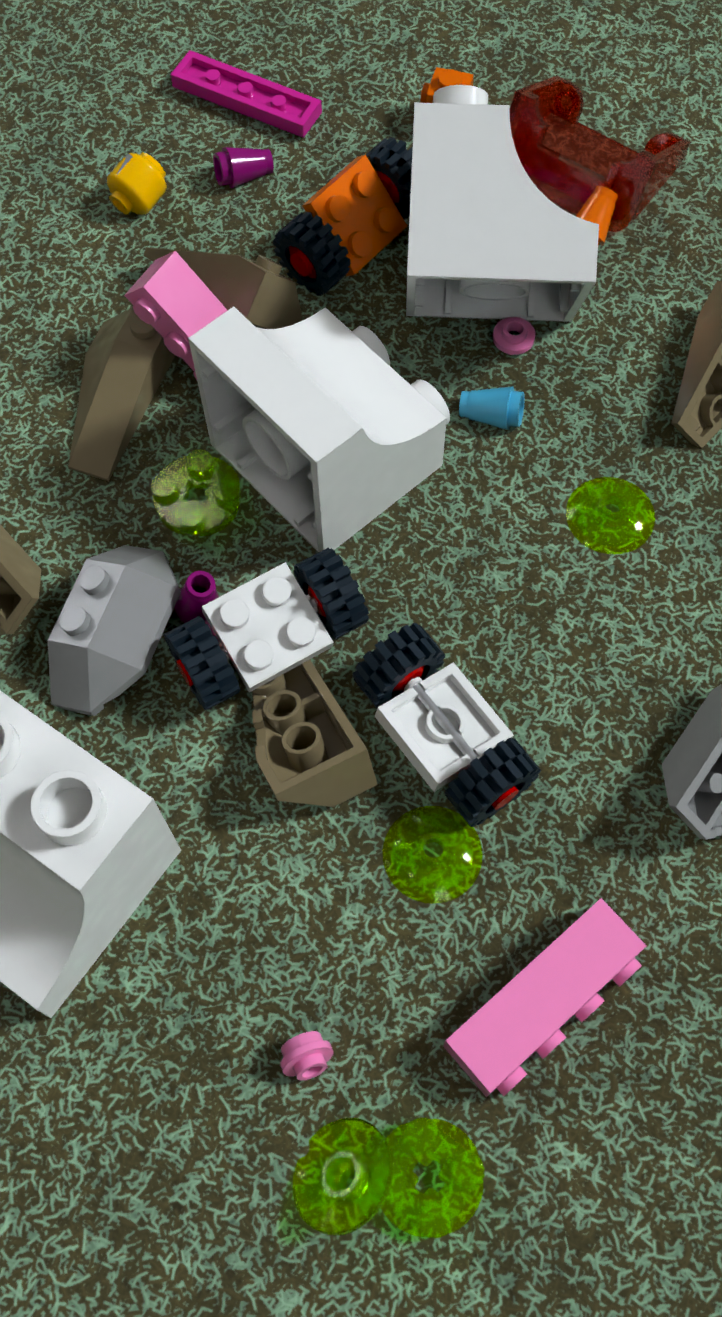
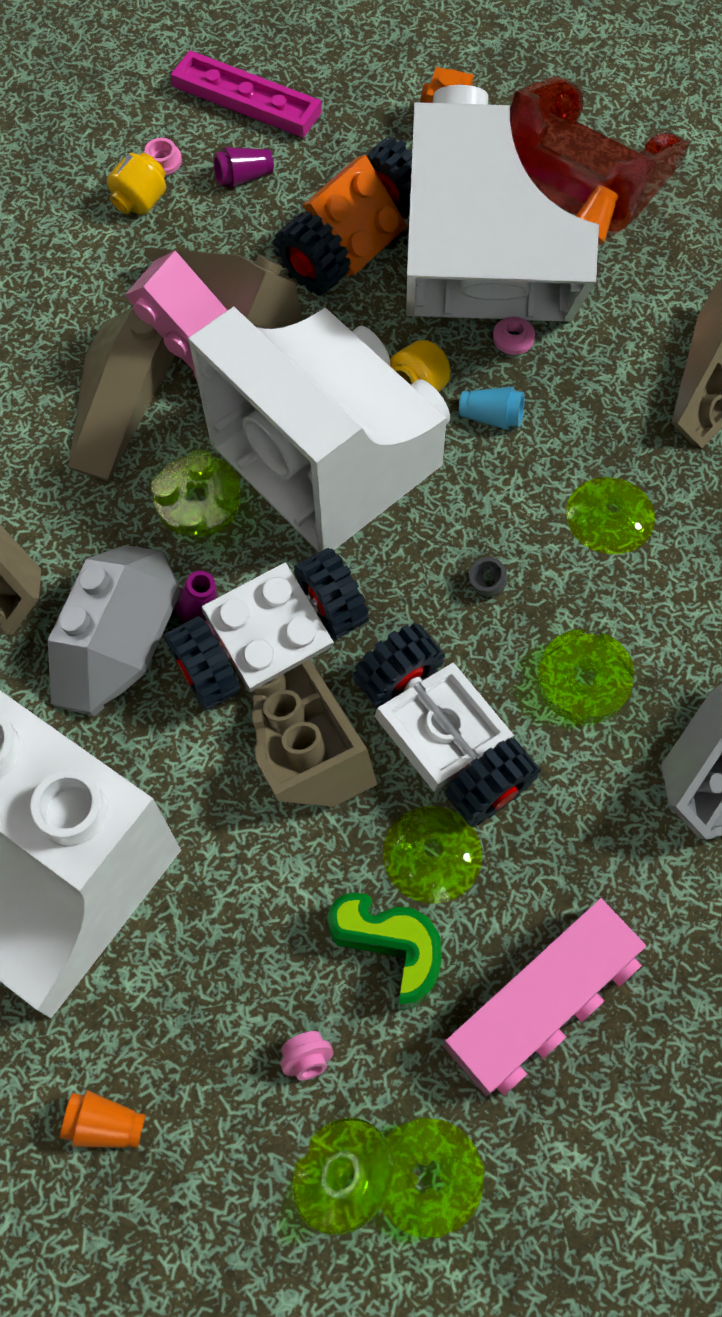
none -> orange cone [60,1090,146,1149]
none -> bright pink plate [144,138,182,176]
none -> green animal [327,893,442,1010]
none -> yellow head [390,340,451,392]
none -> dark grey hinge [469,557,508,598]
none -> clear neon green plate [537,630,634,725]

